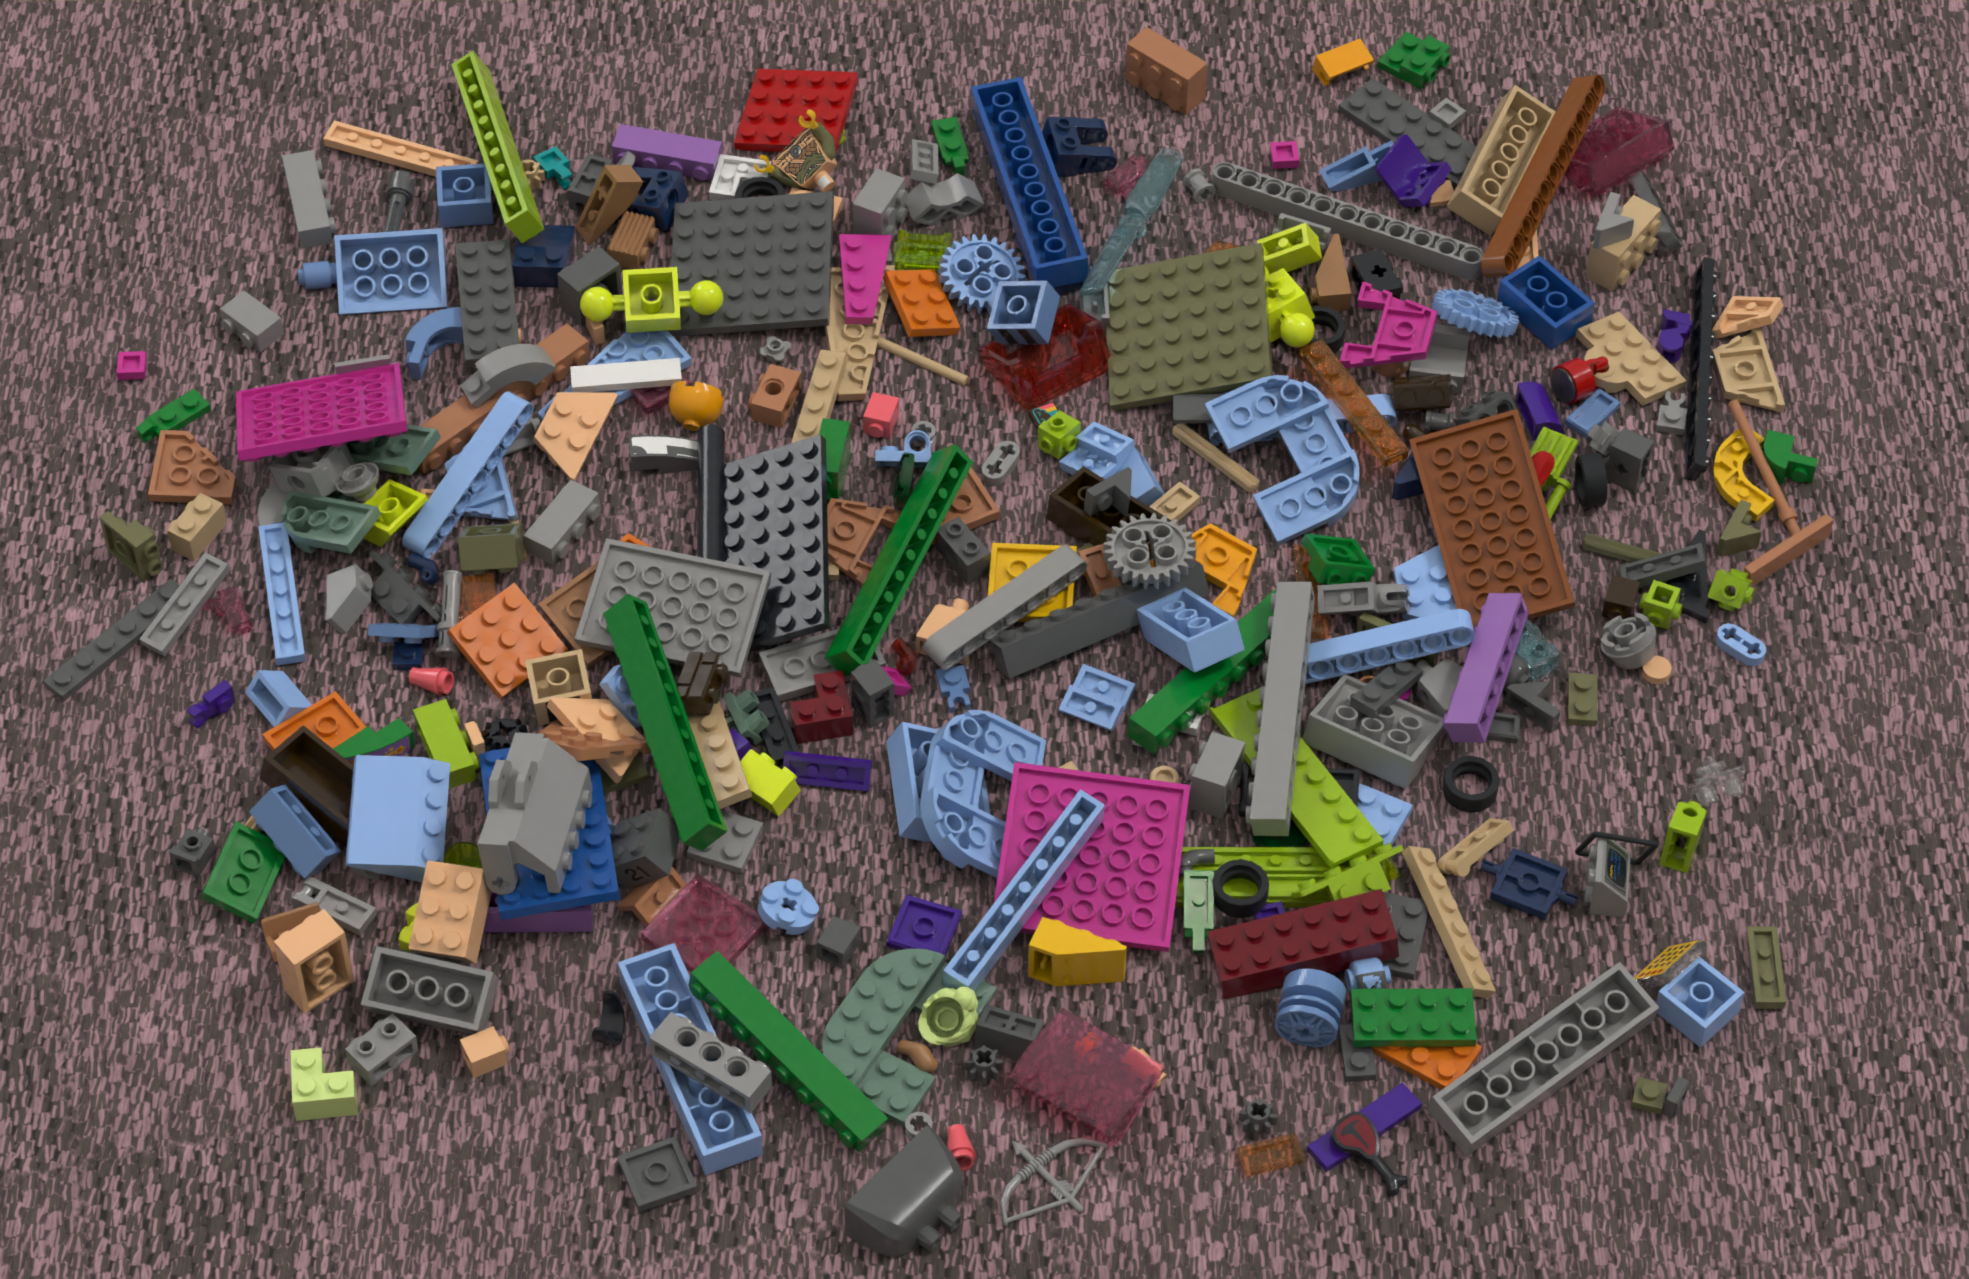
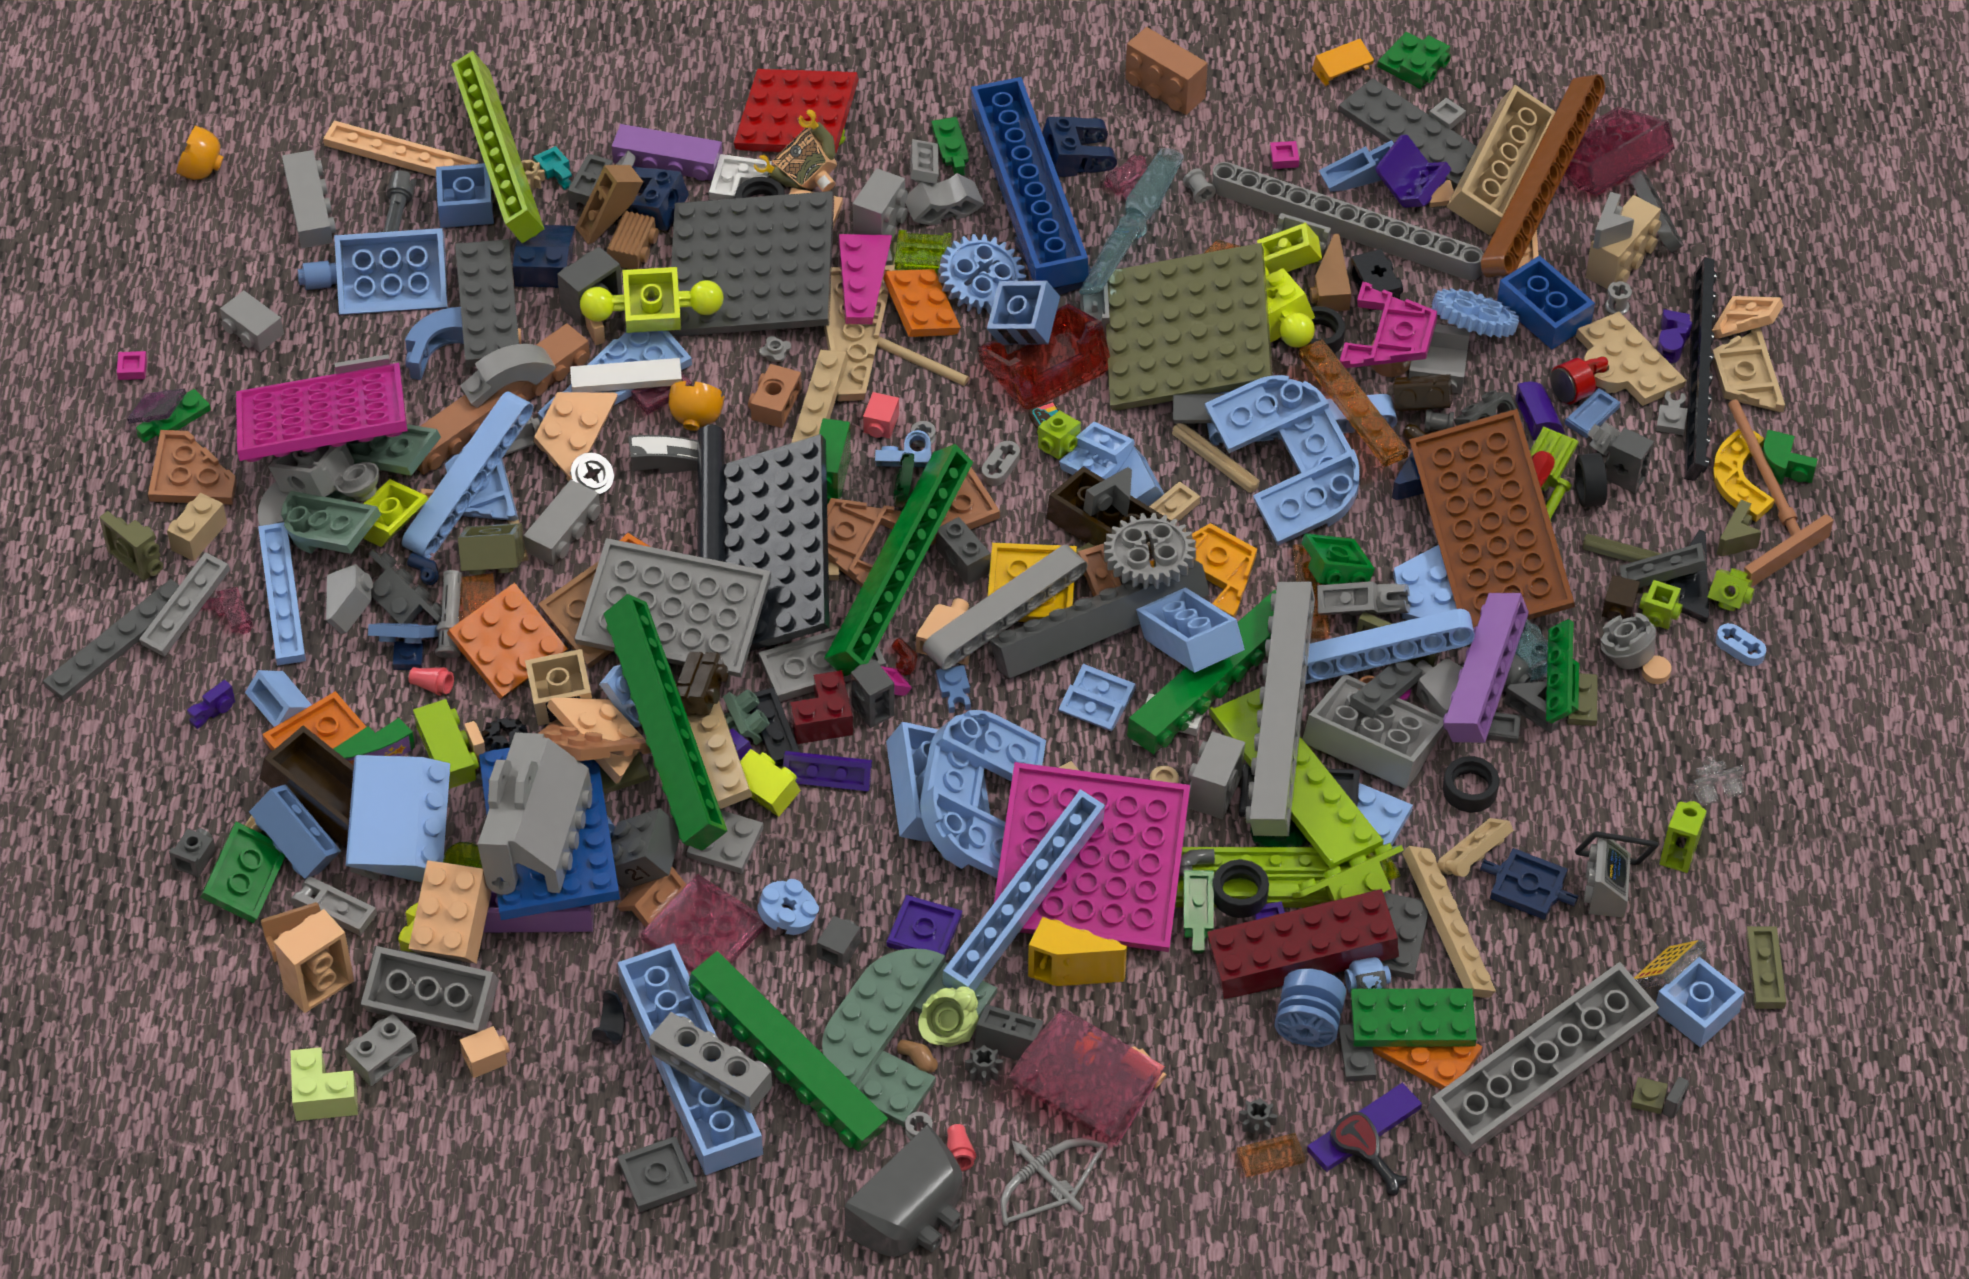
none -> clear purple piece [127,388,187,424]
none -> light orange cylinder [176,126,224,180]
none -> gear [569,453,614,494]
none -> green bracket [1546,619,1579,724]
none -> light grey bush [1605,281,1632,315]

